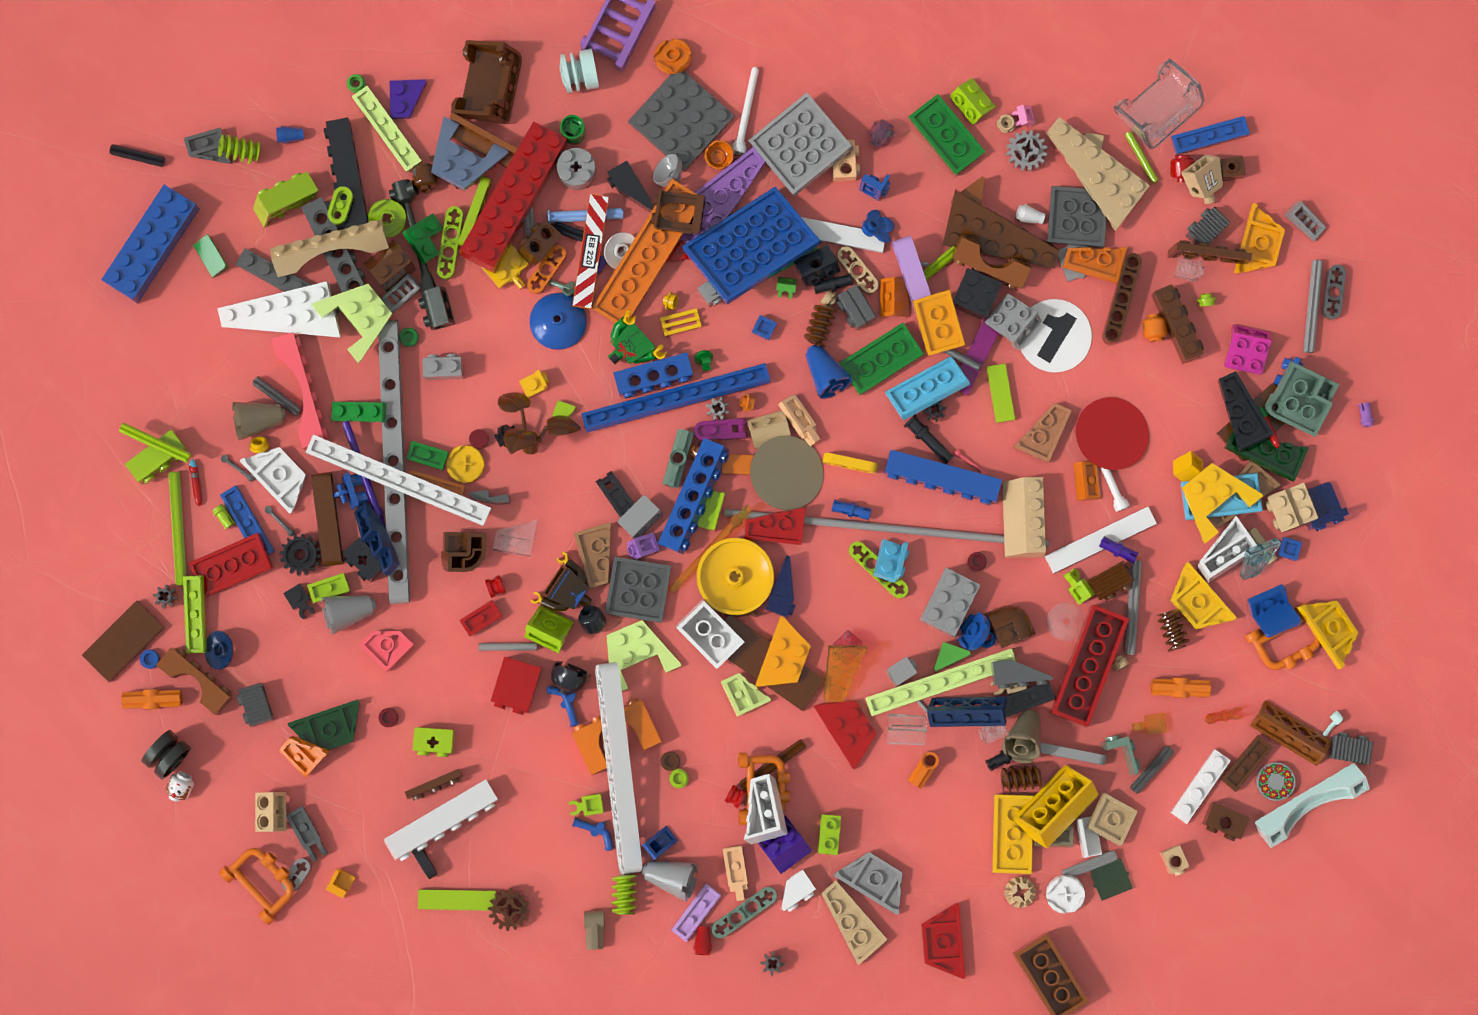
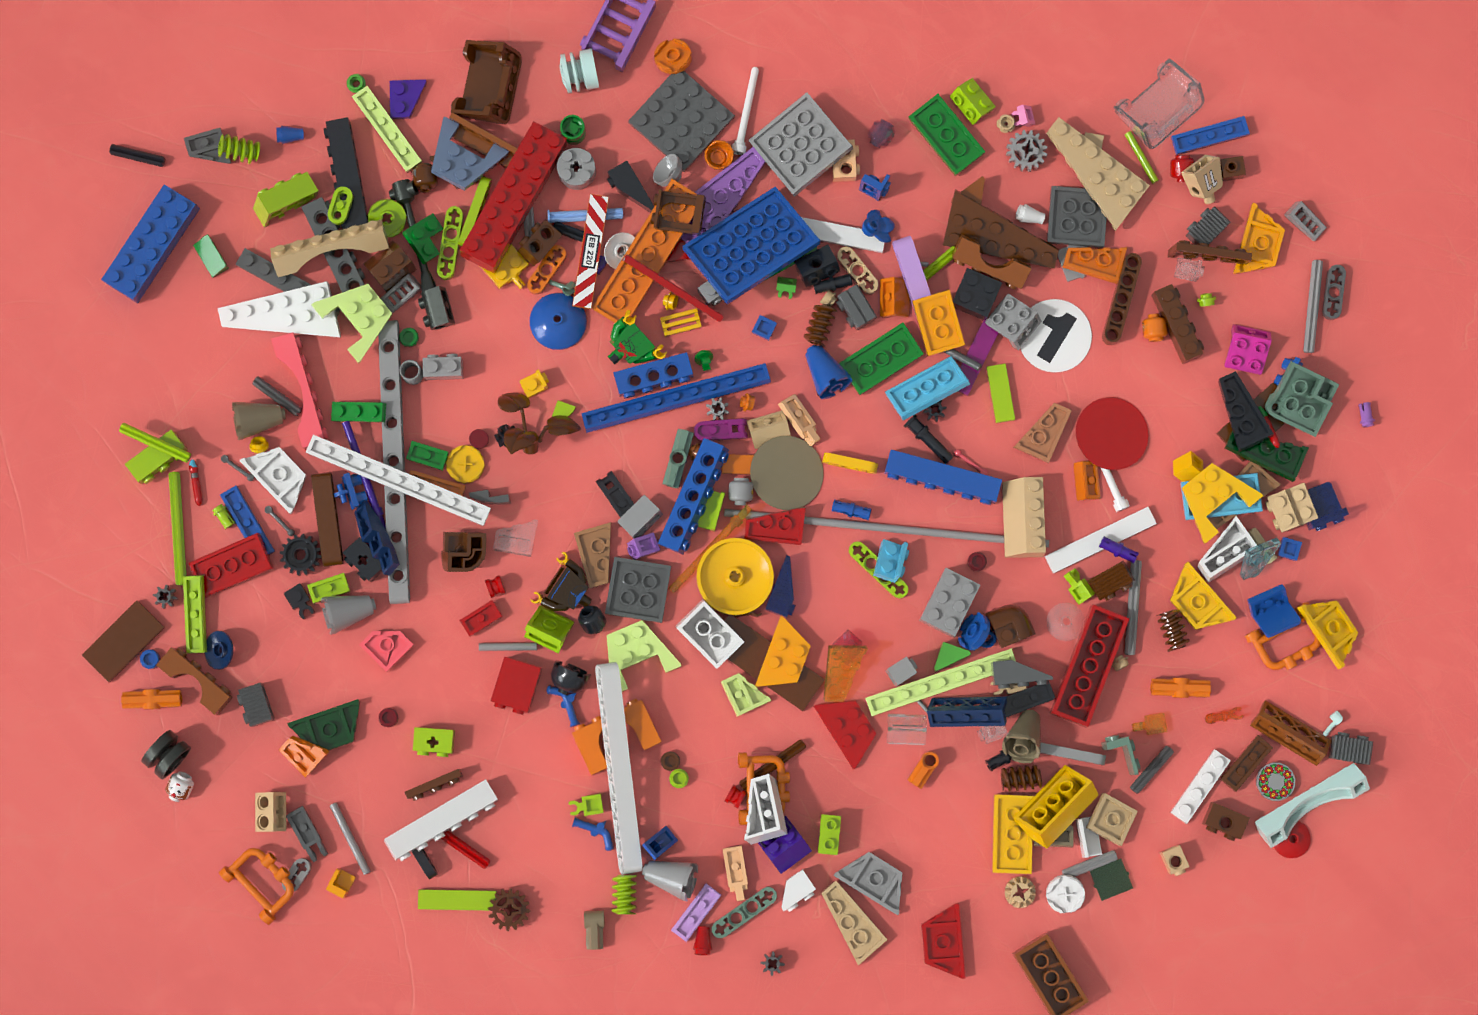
none -> light grey bar [330,802,371,875]
none -> light grey piece [400,360,423,385]
none -> red axle [441,830,490,869]
none -> red tile [622,255,723,322]
none -> light grey head [728,478,754,506]
none -> red dish [1274,821,1311,858]

